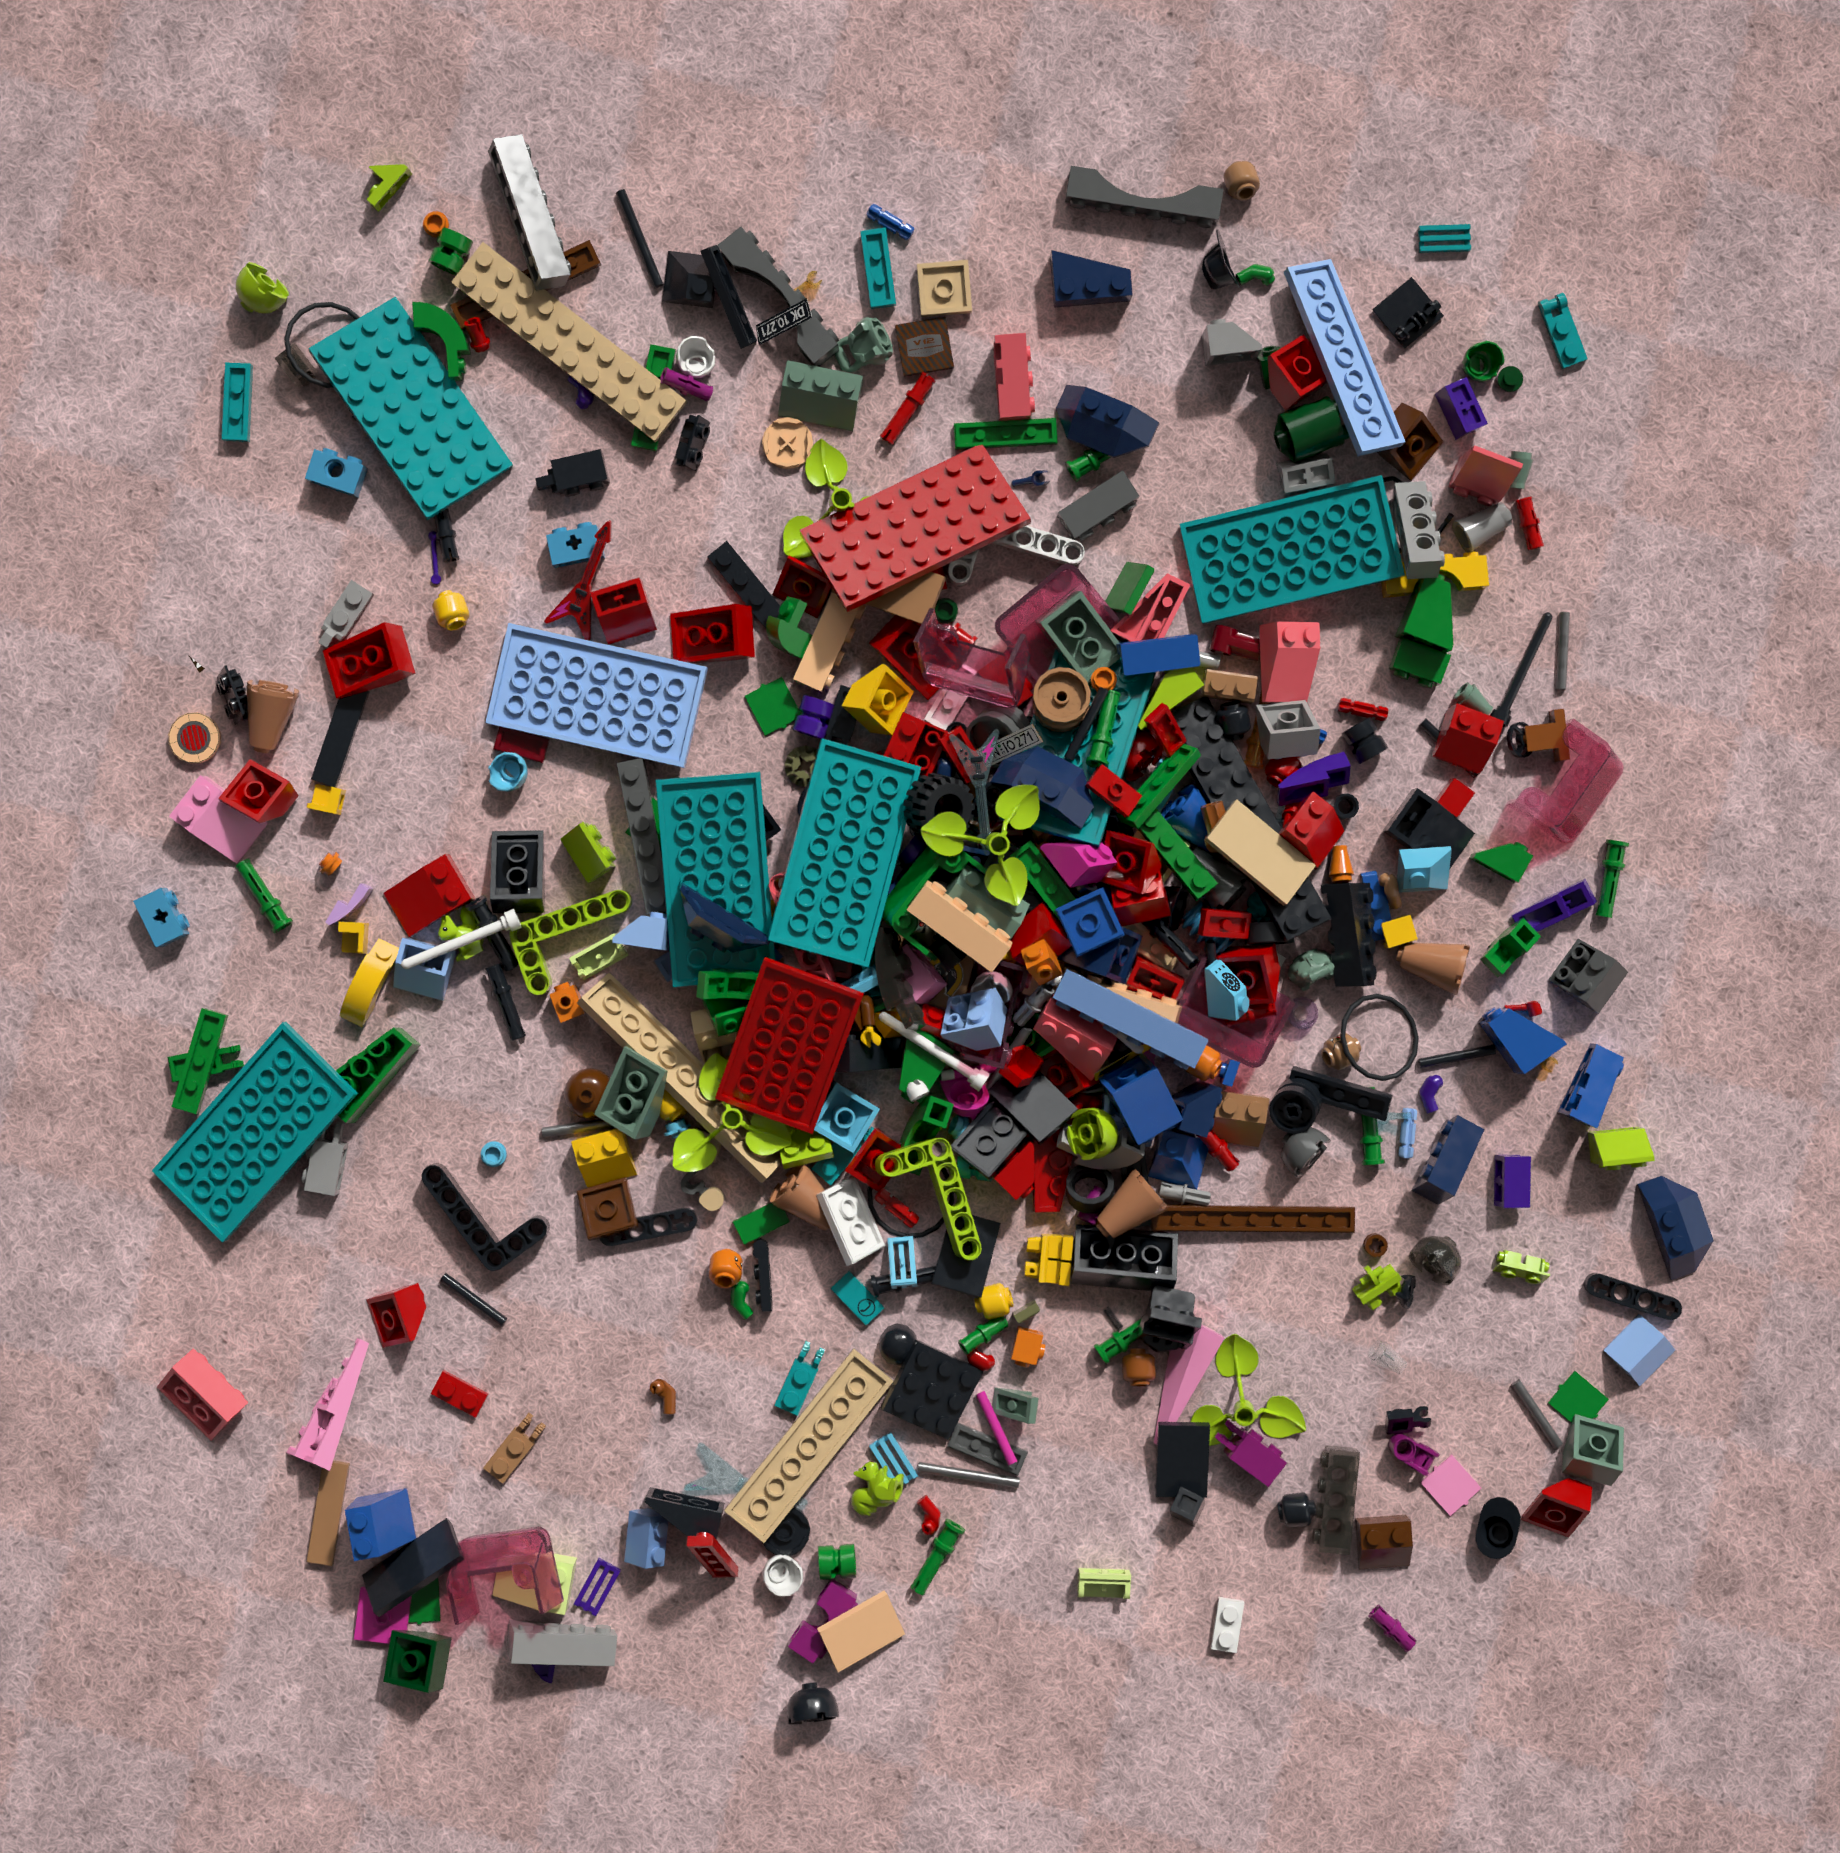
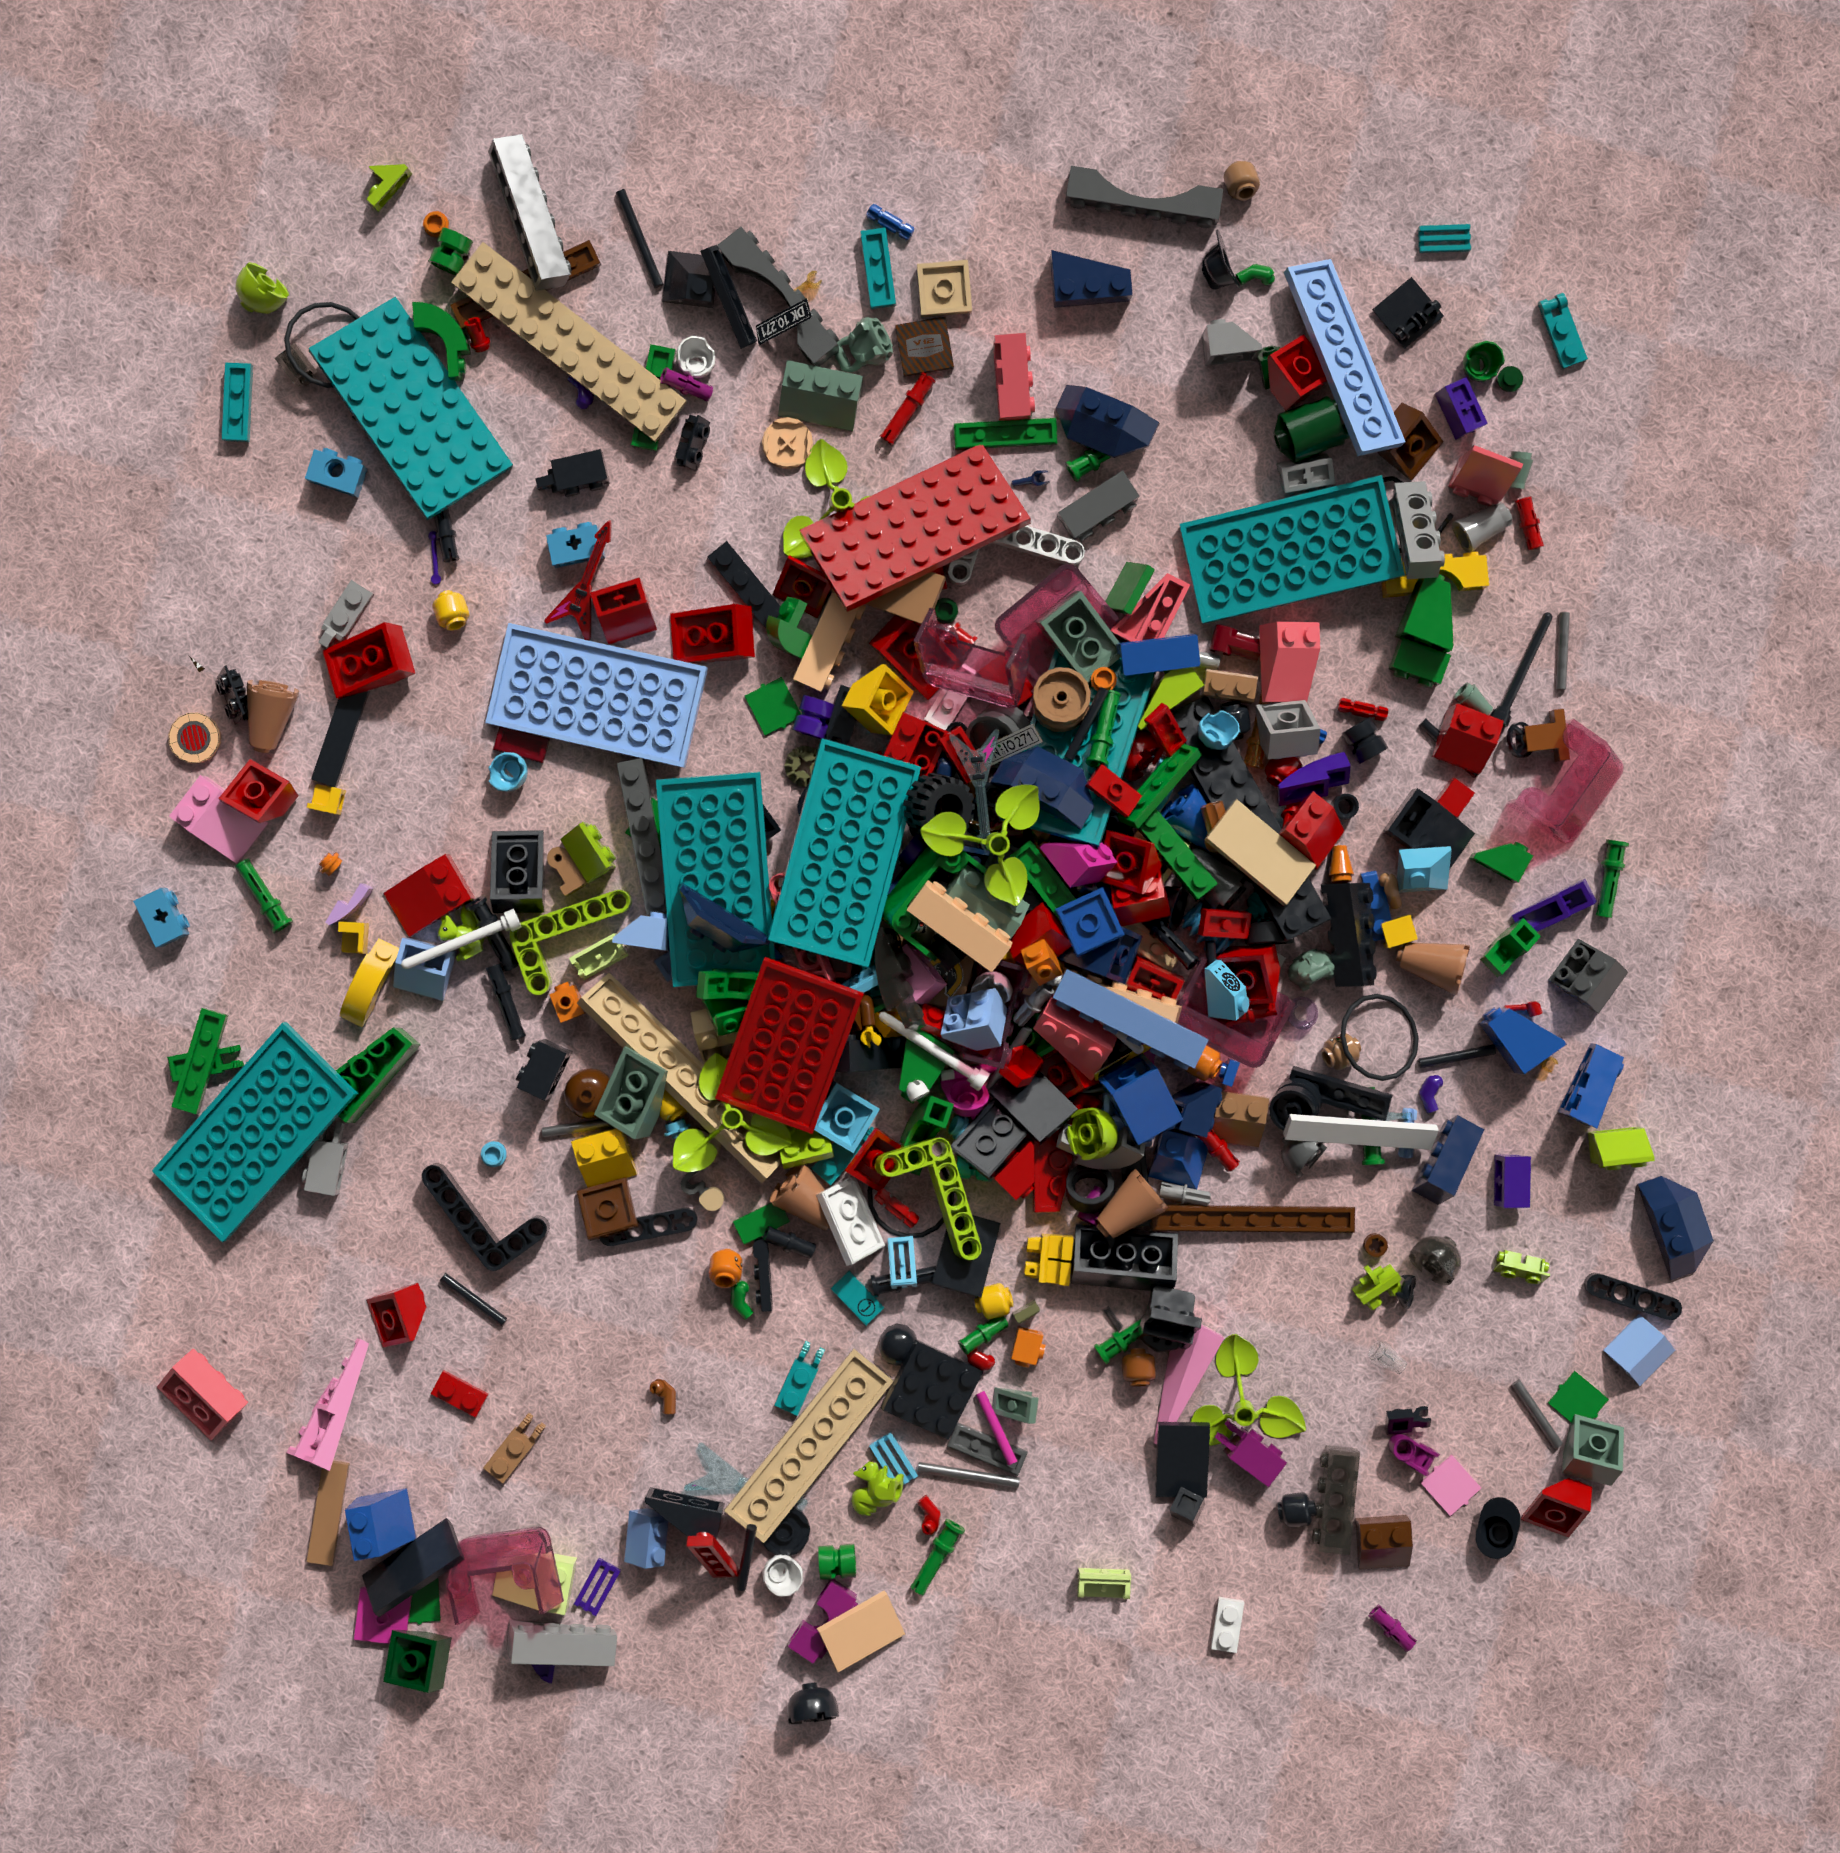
none -> black brick [516,1039,573,1101]
none -> medium nougat leg [547,847,589,897]
none -> black bar [736,1524,757,1591]
none -> black pin [763,1226,816,1259]
none -> medium azure hair [1197,710,1240,750]
none -> white tile [1283,1114,1439,1150]

